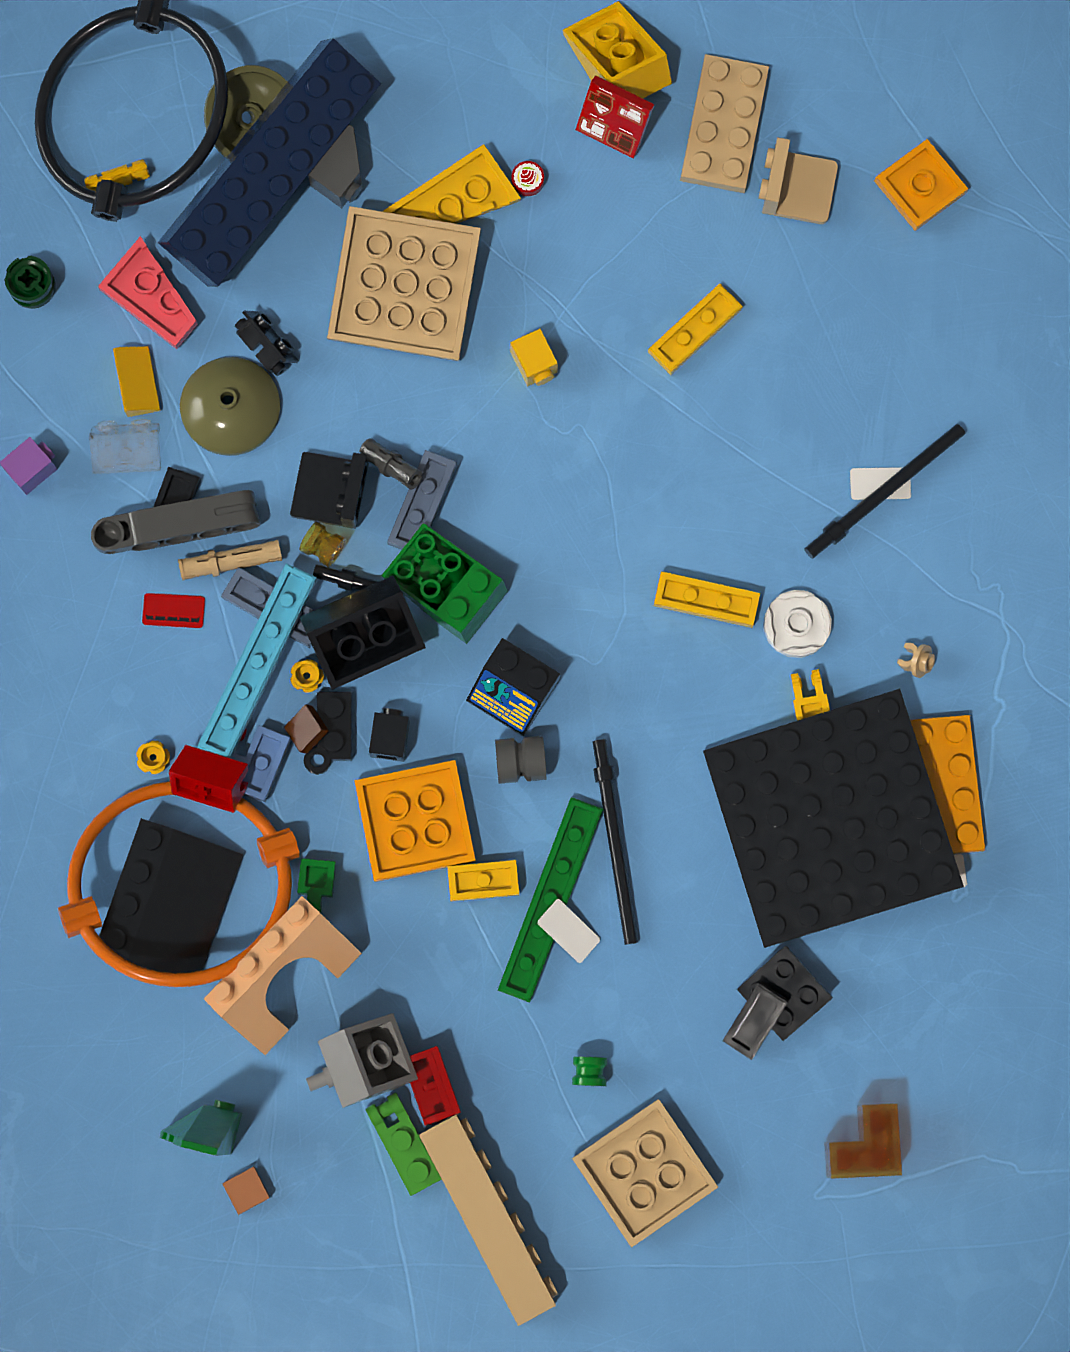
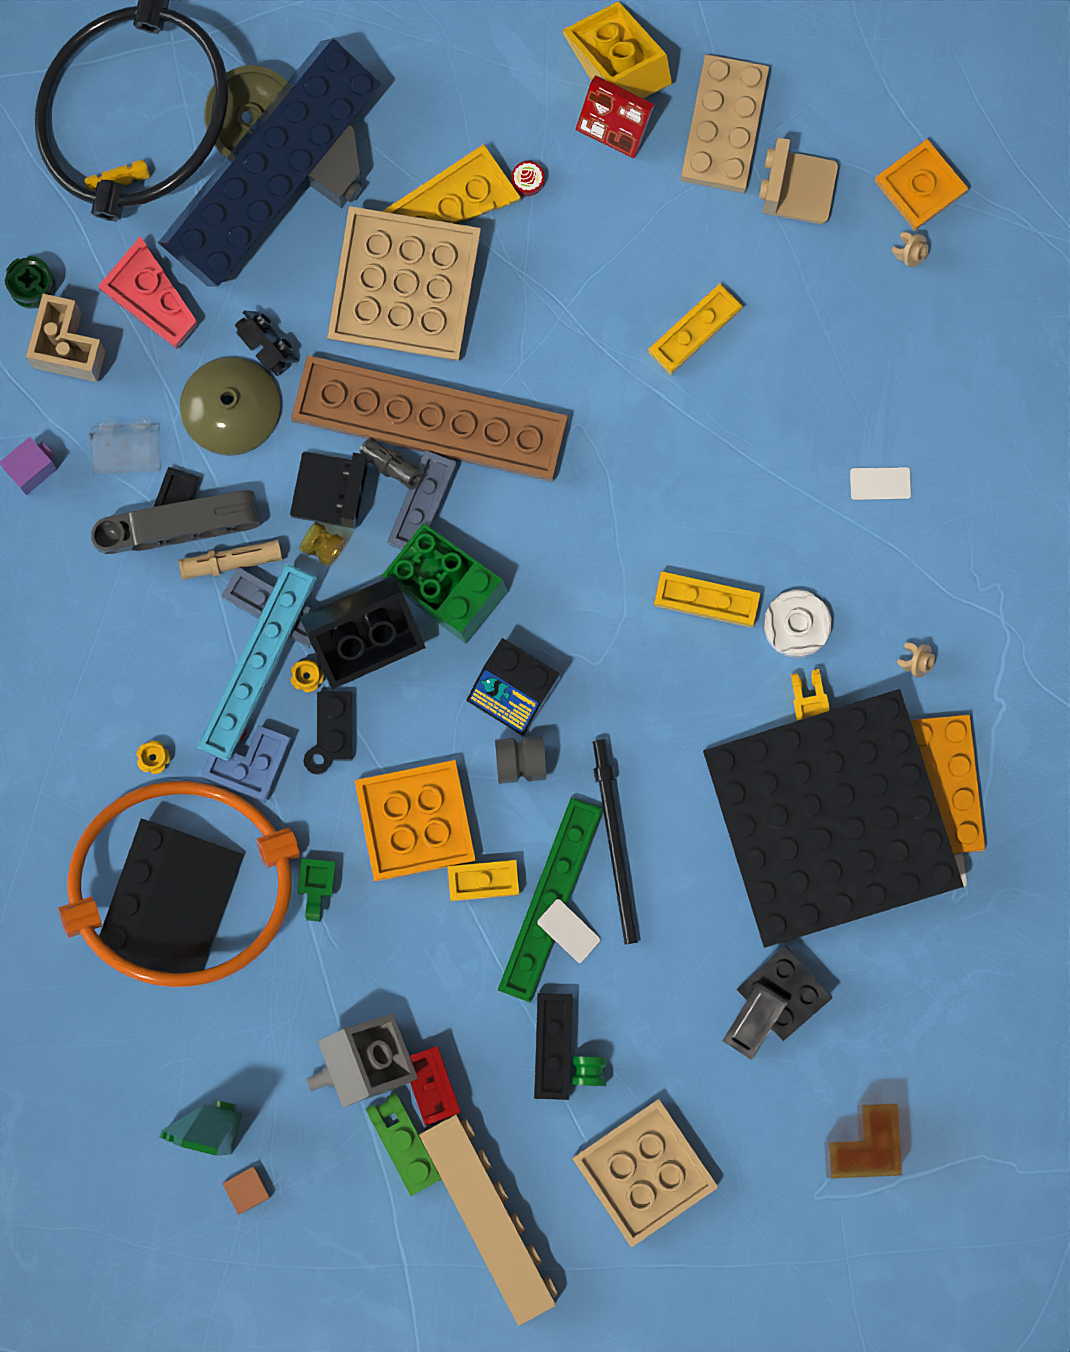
yellow slope [113,346,161,417] -> none
red sticker [142,593,205,628] -> none
red hinge [169,745,248,813] -> none
light nougat arch [204,896,362,1055] -> none
reddish brown tile [284,704,329,754] -> none
black bar [313,564,379,591] -> none
black brick [369,708,410,762] -> none
yellow brick [510,329,558,387] -> none
black bar [804,424,965,559] -> none
none -> tan brick [26,294,106,382]
none -> medium nougat plate [291,355,568,482]
none -> black plate [534,993,572,1100]
none -> tan plate [891,232,928,267]

